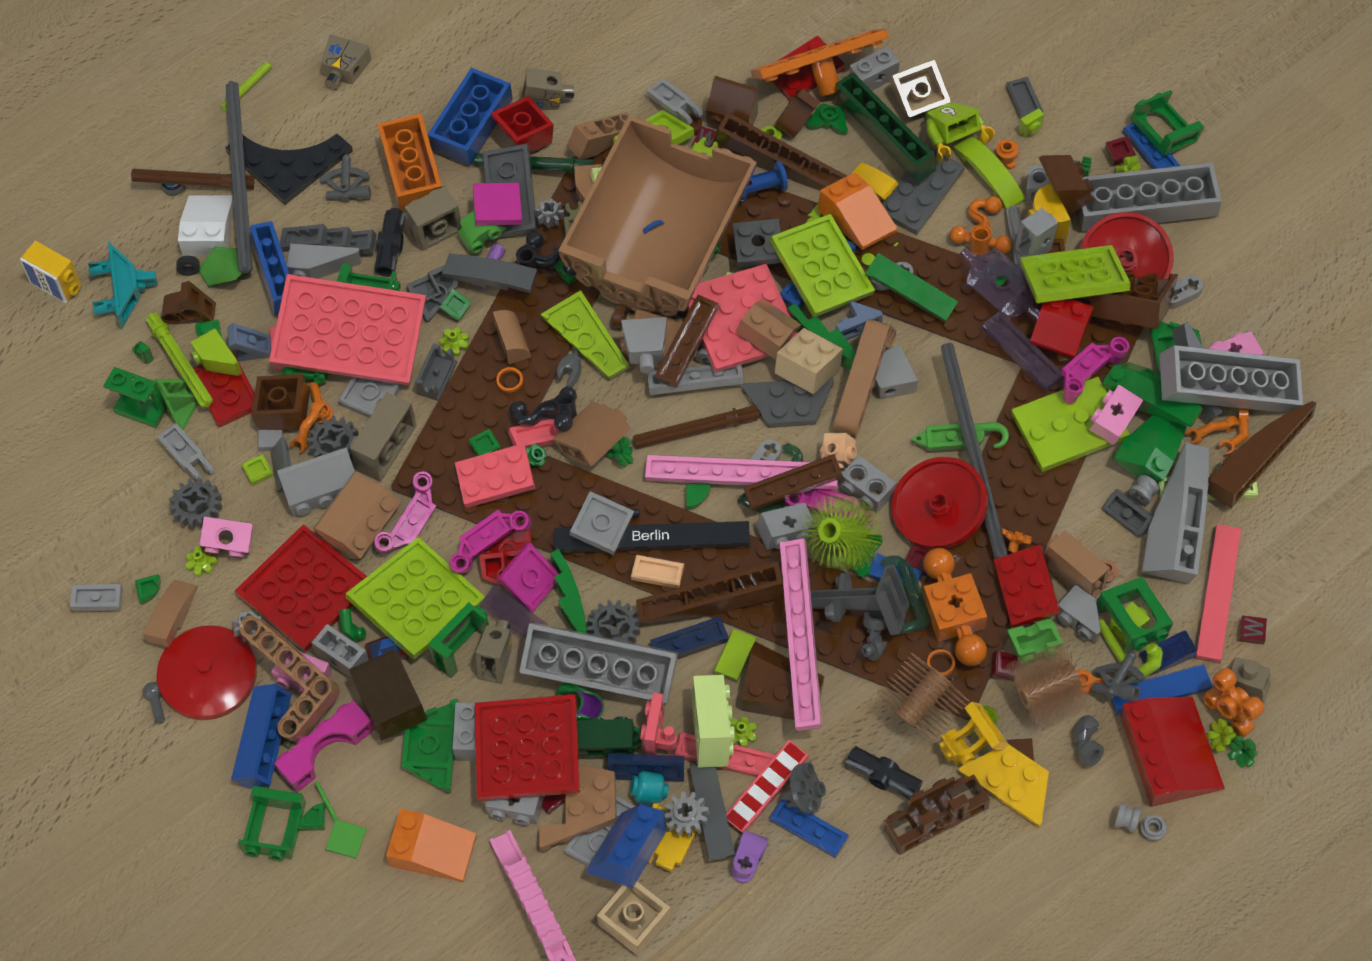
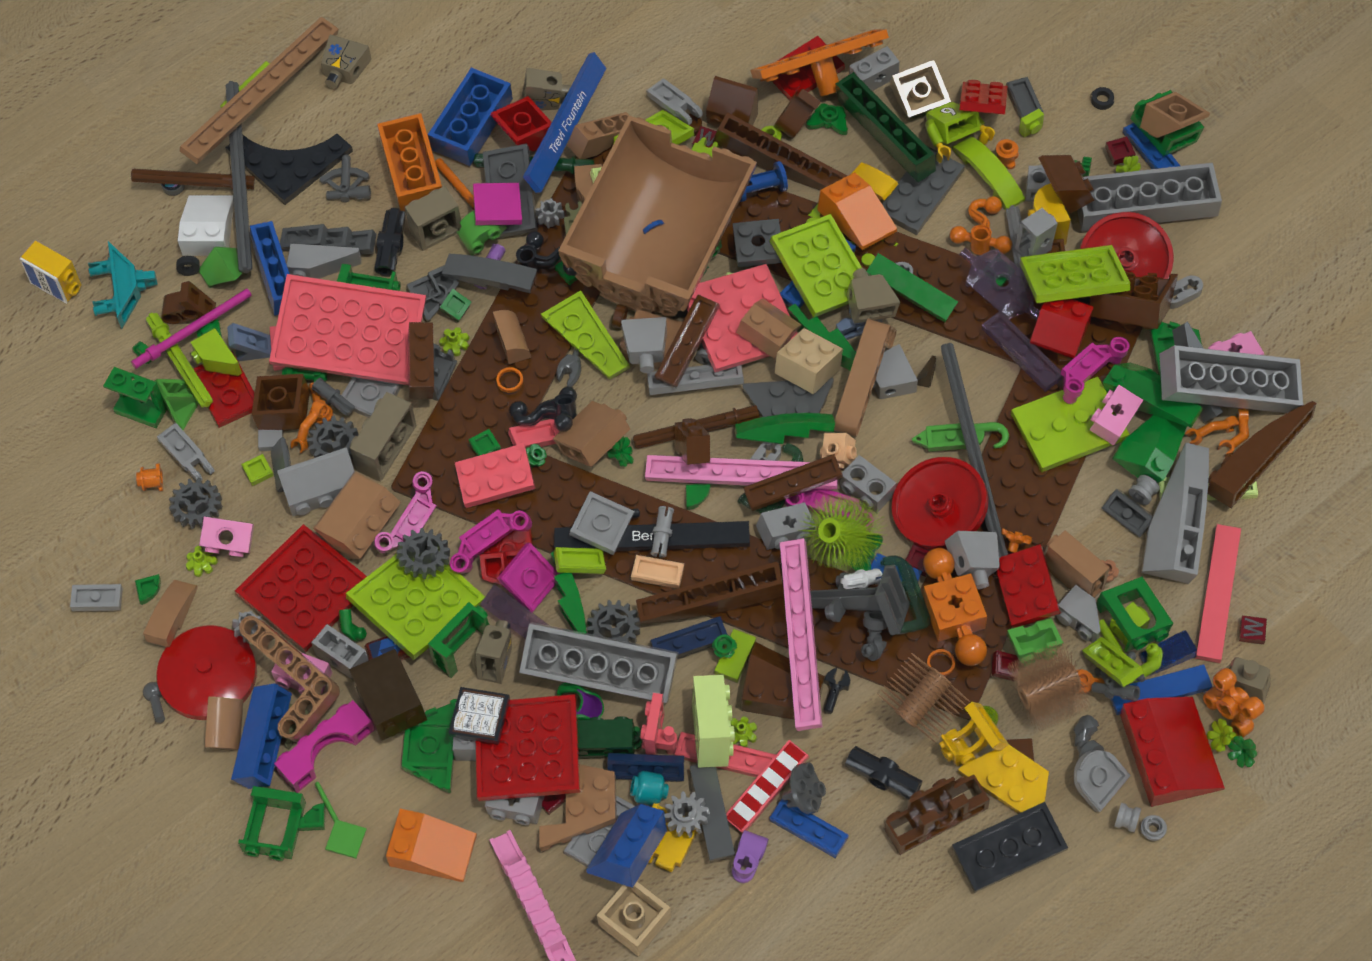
none -> dark pink bar [131,288,252,369]
none -> orange brick [136,463,163,491]
none -> medium nougat plate [180,16,339,164]
none -> medium nougat brick [205,696,243,750]
none -> dark grey axle [311,378,355,416]
none -> dark grey gear [397,528,450,579]
none -> reddish brown brick [408,322,434,399]
none -> orange bar [435,158,474,210]
none -> tile [449,687,510,744]
none -> blue tile [523,52,607,193]
none -> lime tile [554,547,606,574]
none -> light grey pin [651,506,674,558]
none -> reddish brown brick [675,418,710,465]
none -> green plate [712,634,737,658]
none -> green slope [734,413,835,444]
none -> black bar [823,668,851,714]
none -> white axle [840,568,882,589]
none -> dark tan torso [847,268,900,324]
none -> dark brown slope [917,356,936,388]
none -> light grey torso [945,531,1000,589]
none -> black plate [952,802,1068,893]
none -> red plate [959,80,1008,115]
none -> light grey tile [1074,750,1131,812]
none -> lime plate [1082,637,1144,687]
none -> black piece [1091,87,1114,110]
none -> medium nougat slope [1140,92,1210,138]

